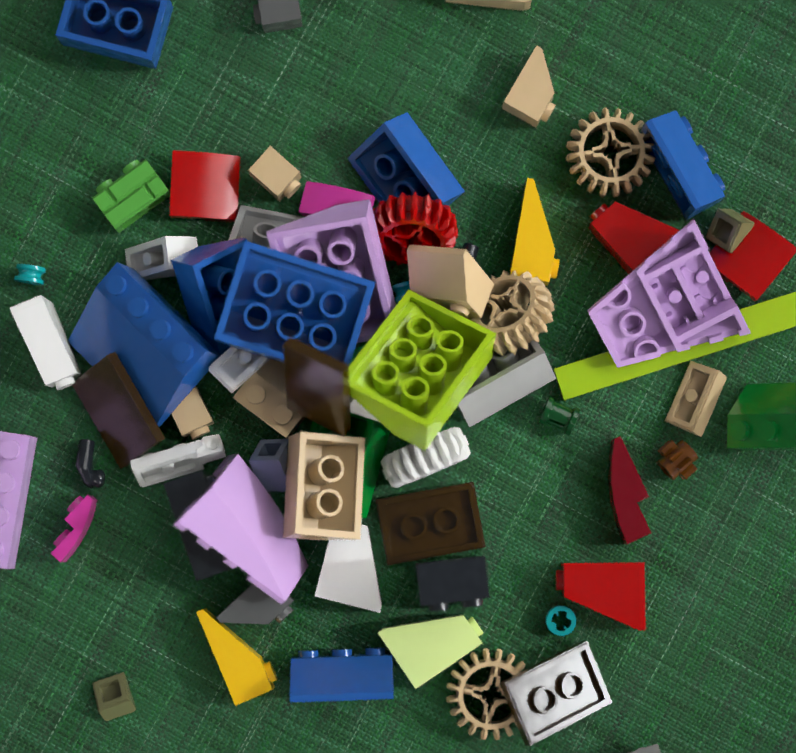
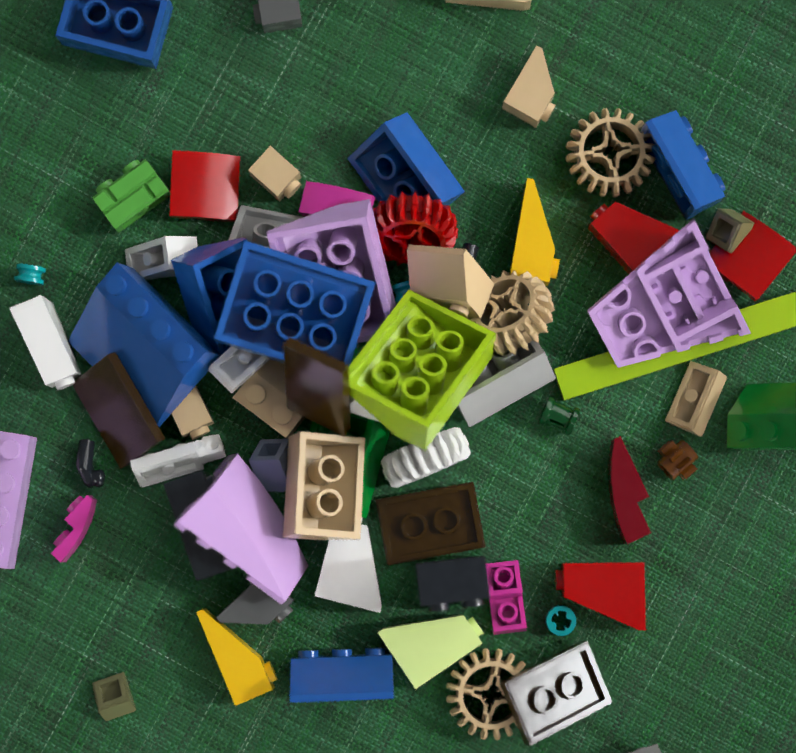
none -> dark pink slope [486,560,527,635]

